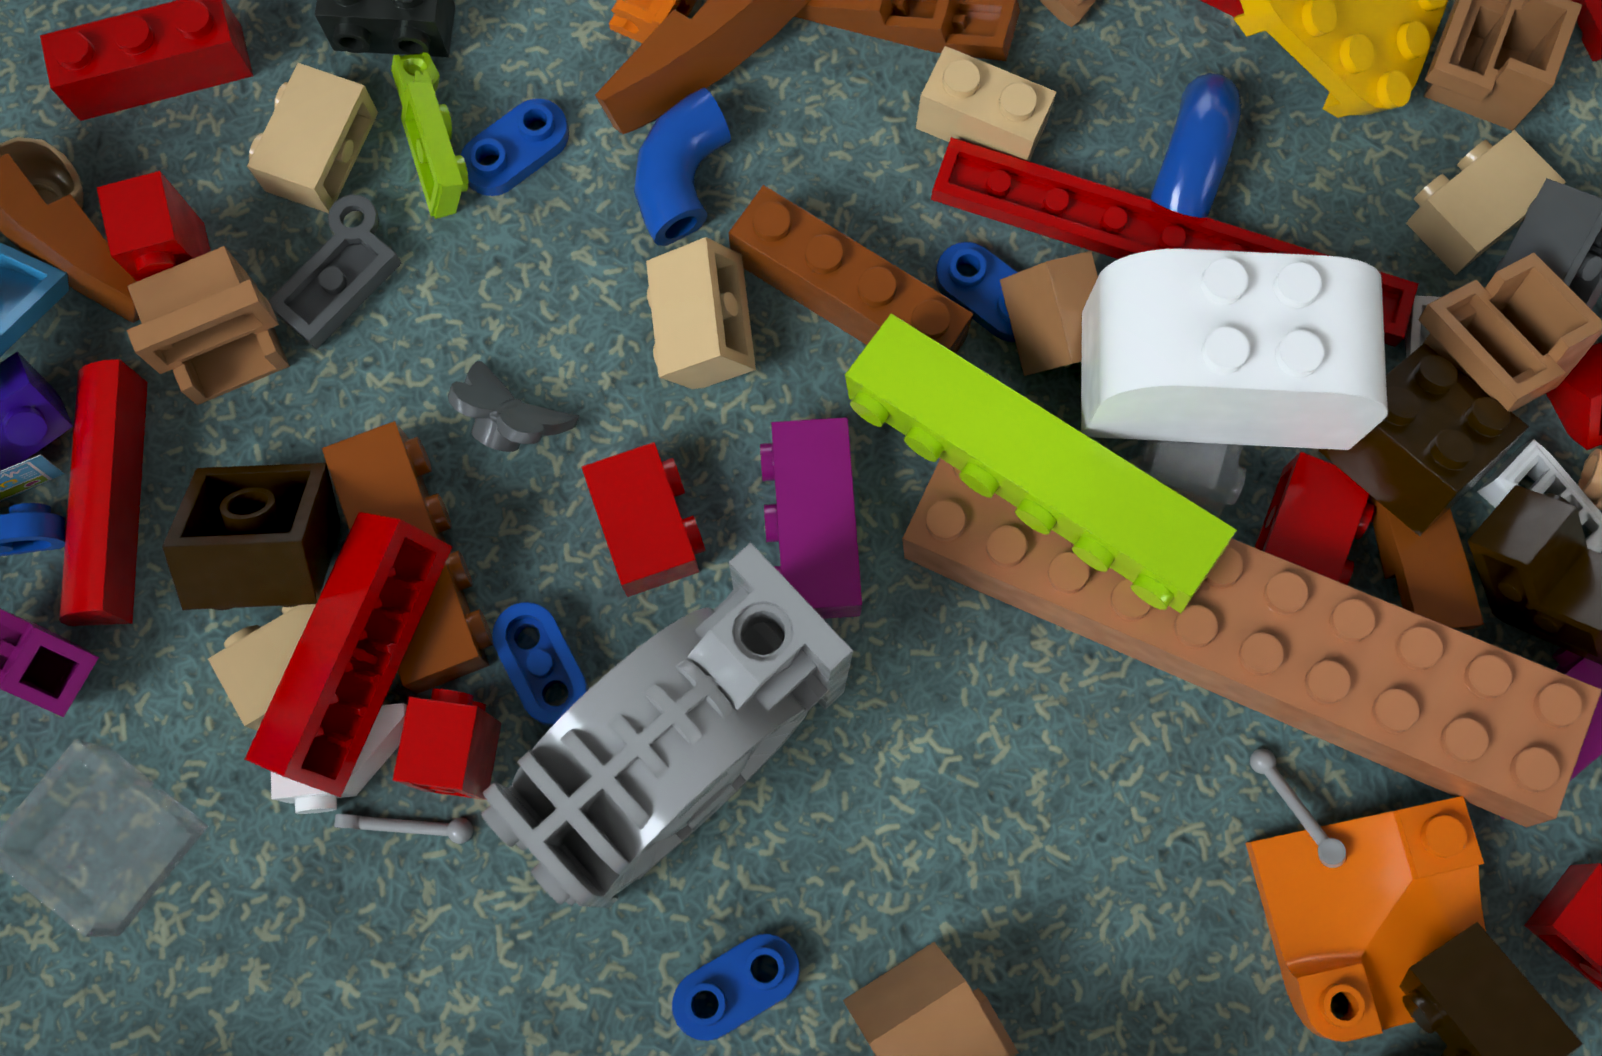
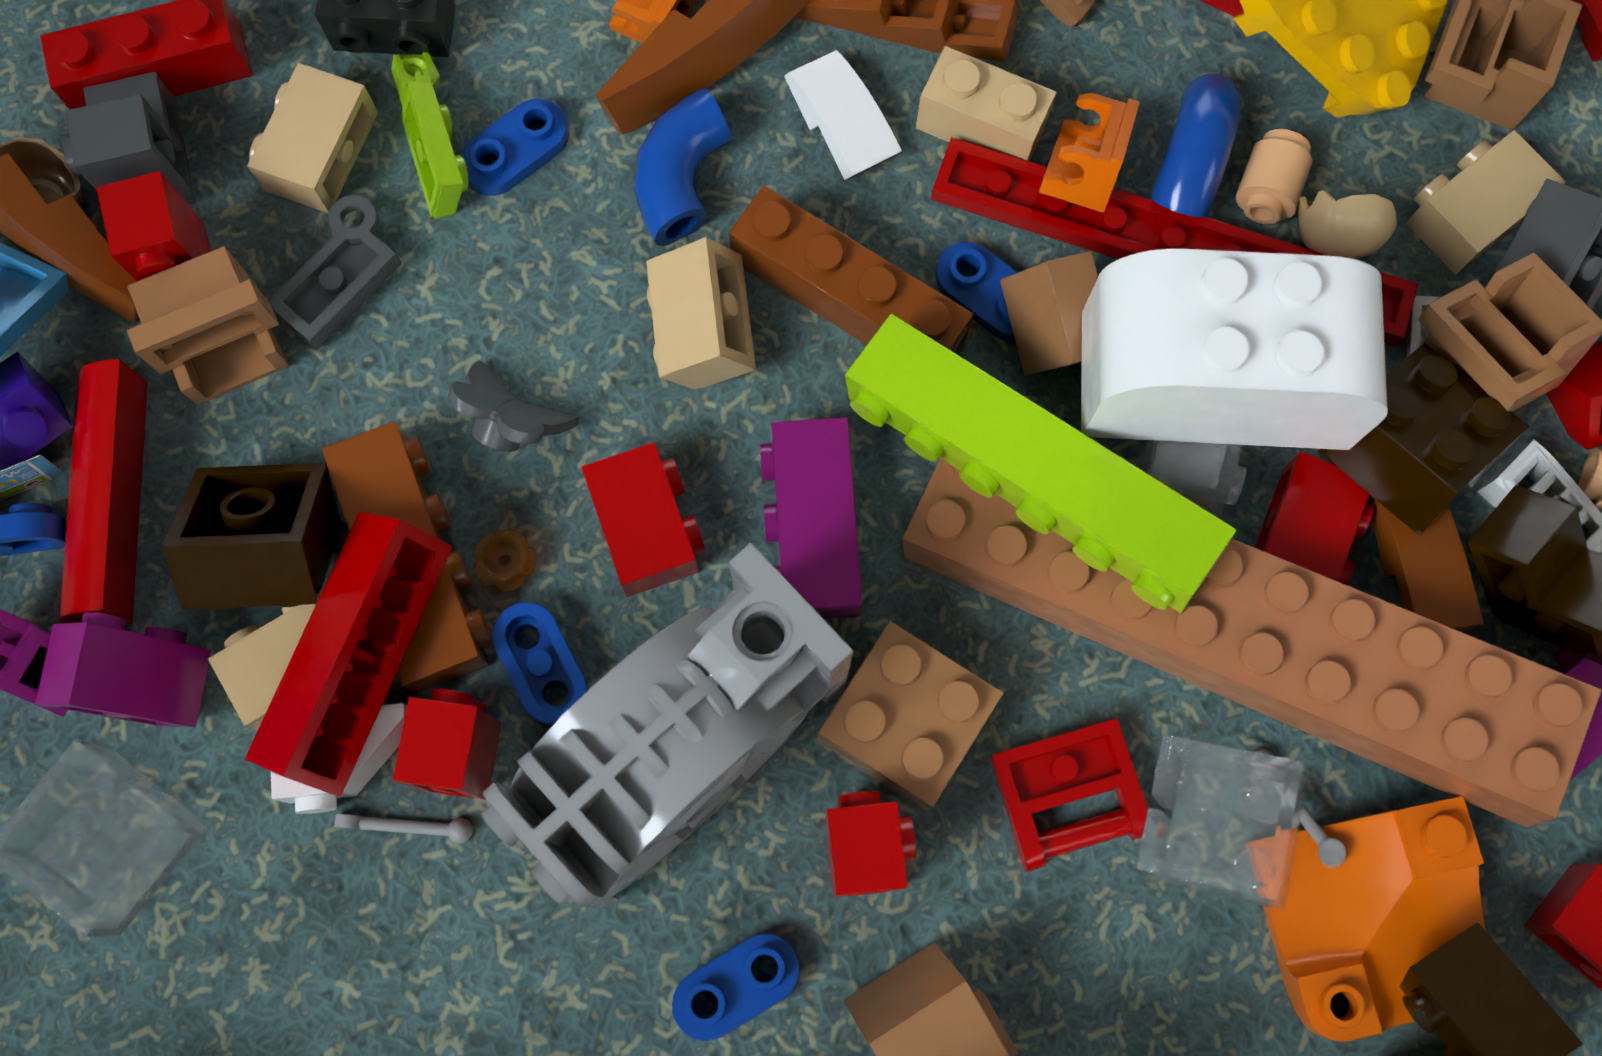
none -> magenta brick [35,612,211,727]
none -> dark grey brick [62,71,196,205]
none -> clear orange plate [474,529,537,591]
none -> white slope [784,50,902,180]
none -> medium nougat brick [817,621,1003,812]
none -> red brick [825,791,916,898]
none -> red plate [989,718,1153,872]
none -> orange hinge [1039,93,1140,213]
none -> clear piece [1136,735,1308,910]
none -> light nougat brick [1235,129,1312,224]
none -> tan hair [1298,190,1397,260]

